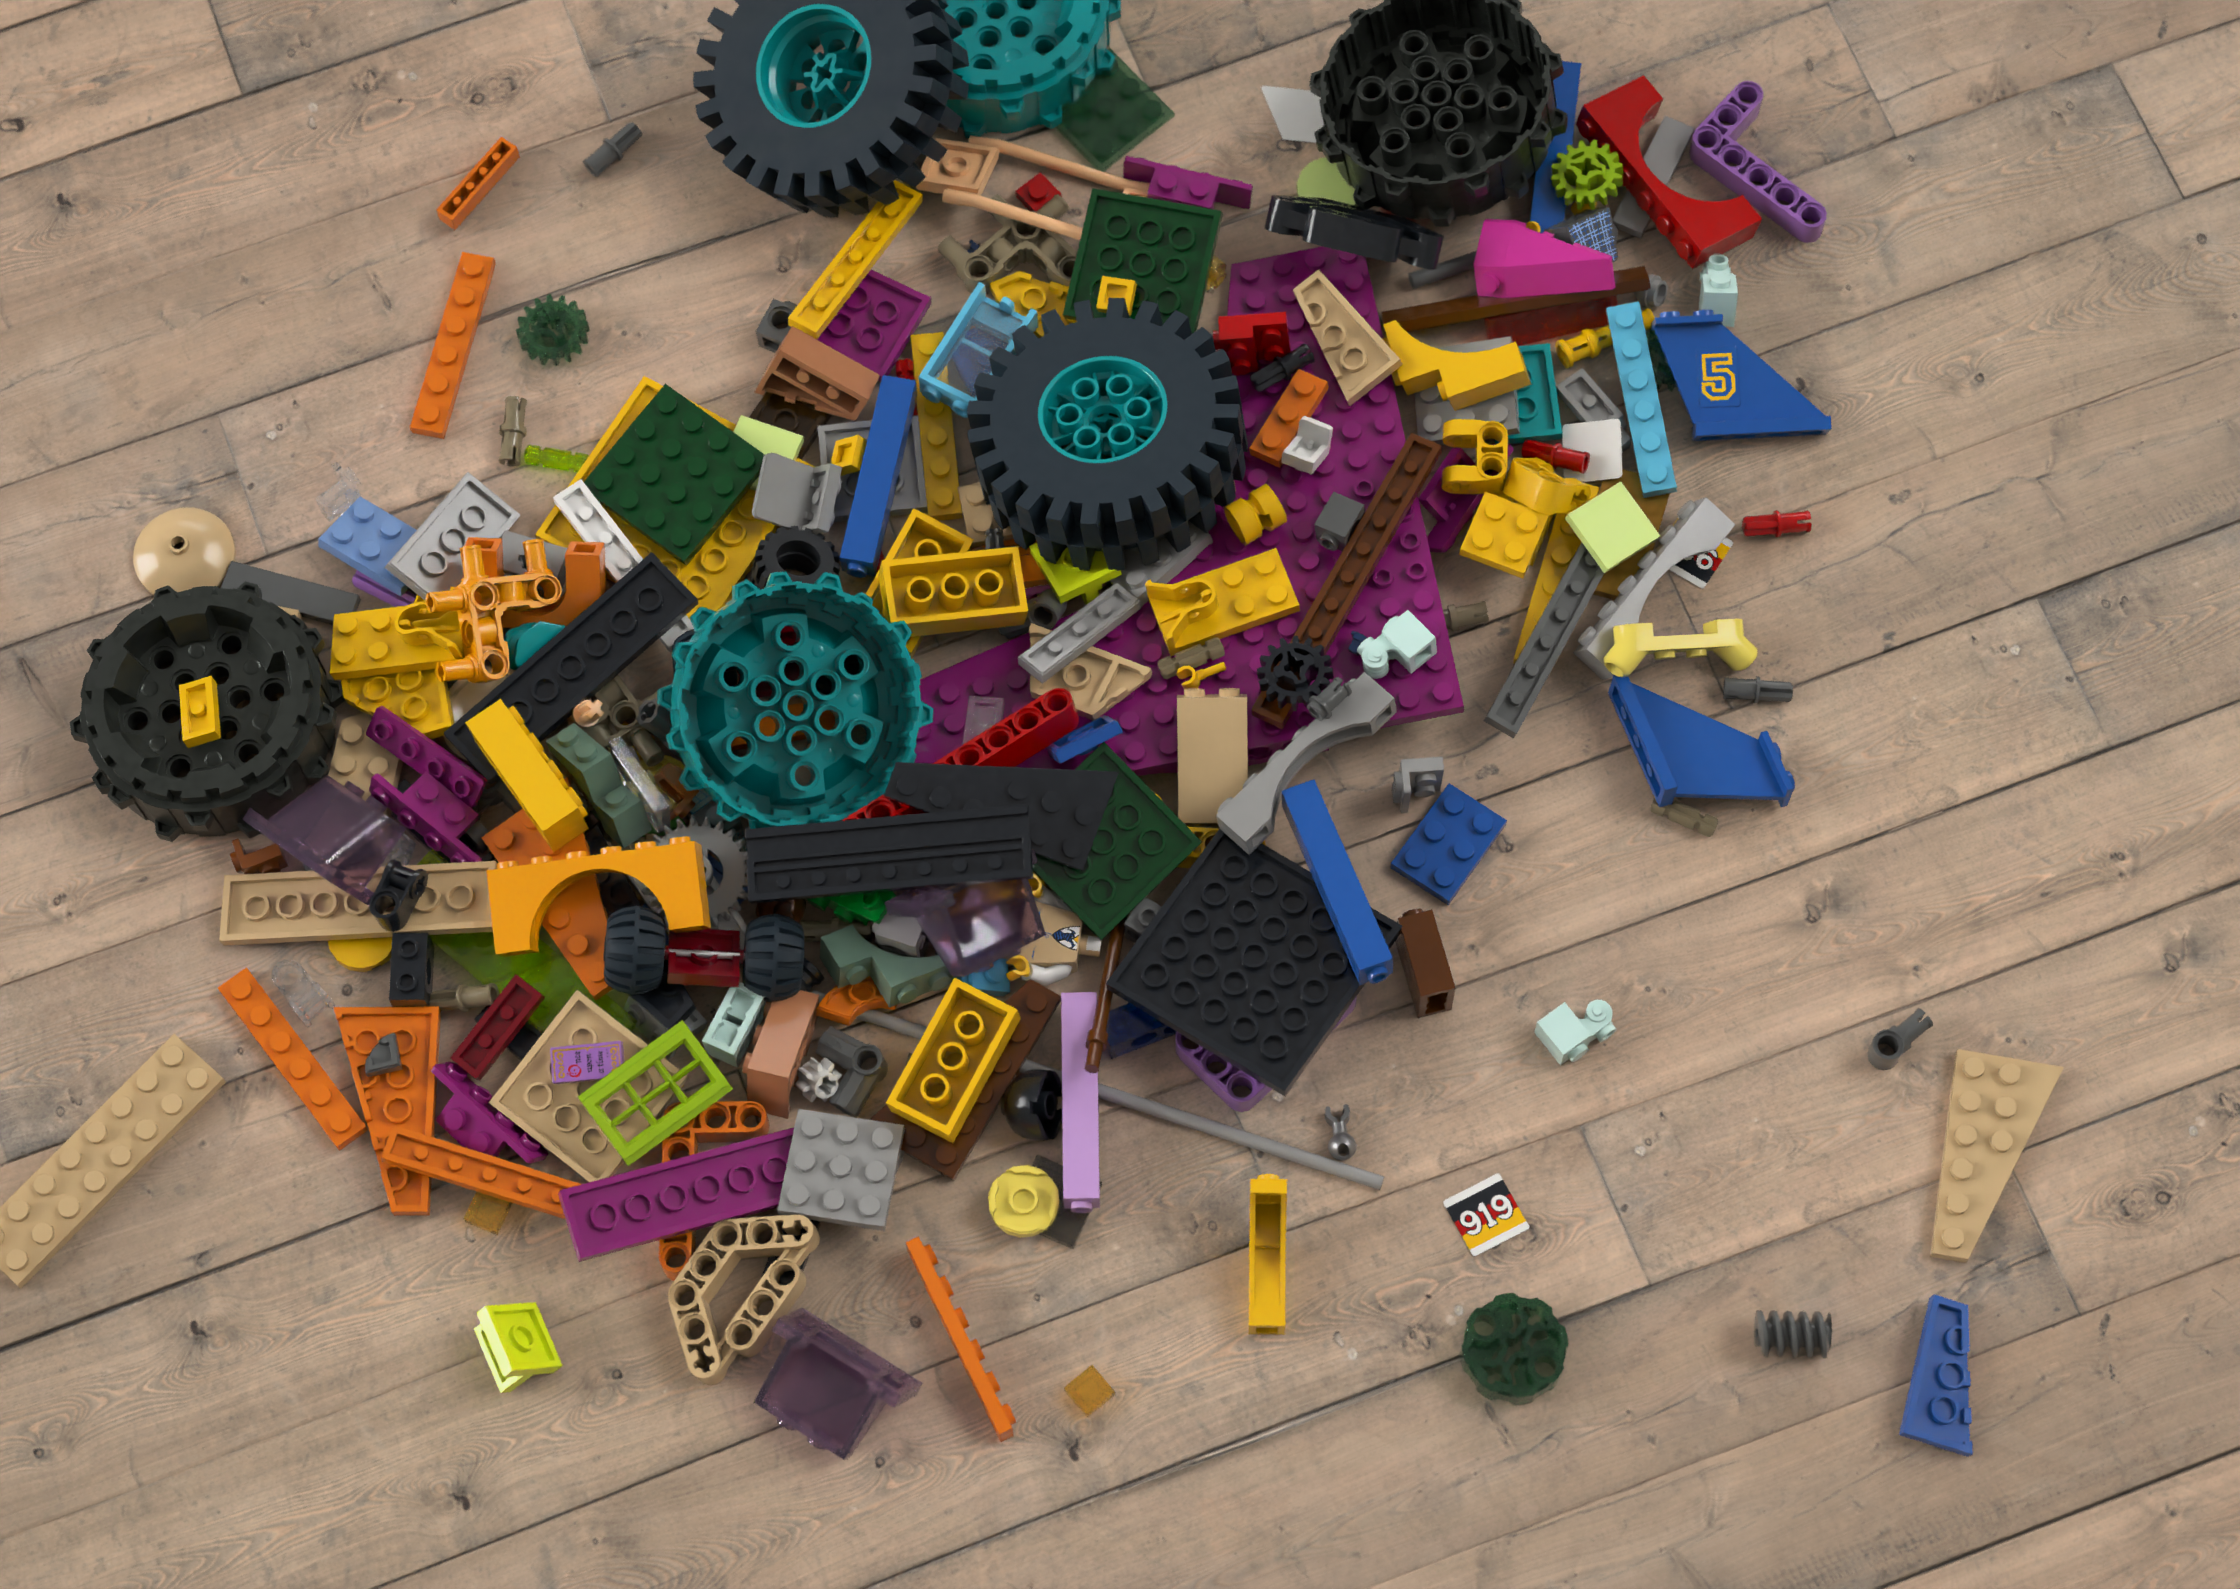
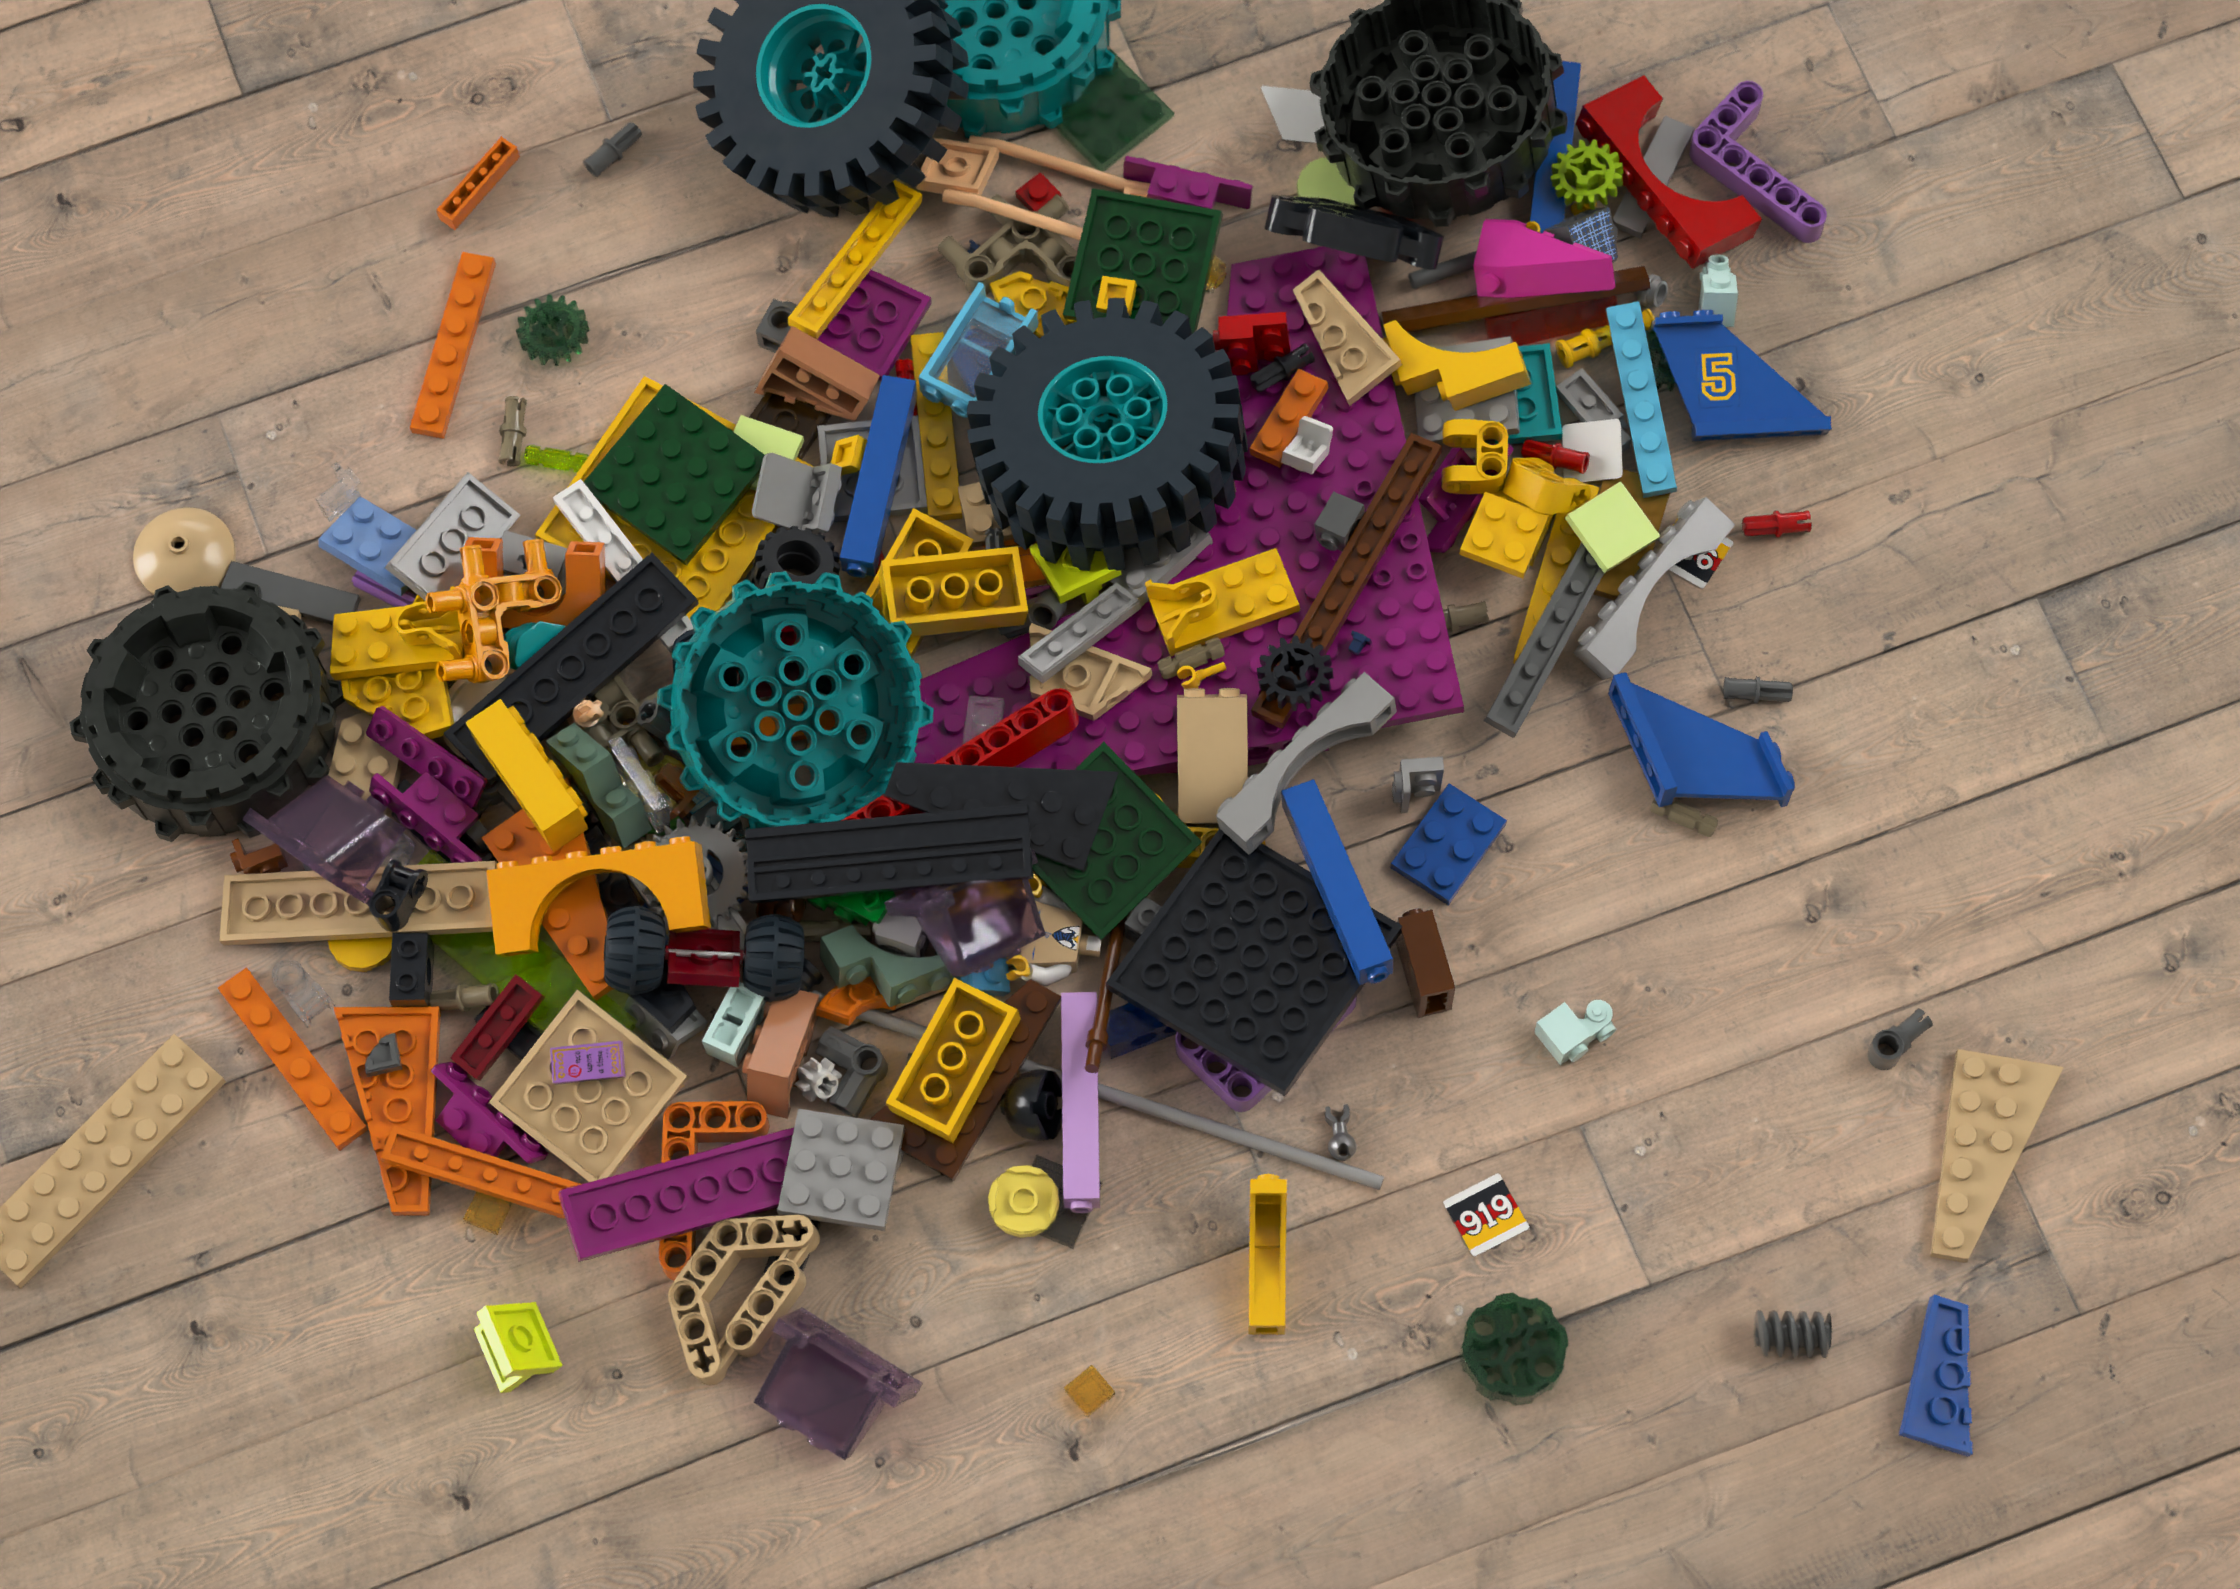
yellow plate [179,676,221,748] -> none
lime piece [578,1020,733,1166] -> none
orange plate [906,1236,1017,1442] -> none
blue plate [1046,715,1123,763] -> none
yellow wheel [1223,484,1287,545] -> none
dark grey pin [1307,677,1352,721] -> none
light aqua brick [1357,610,1437,679] -> none
light yellow plate [1603,619,1757,677] -> none

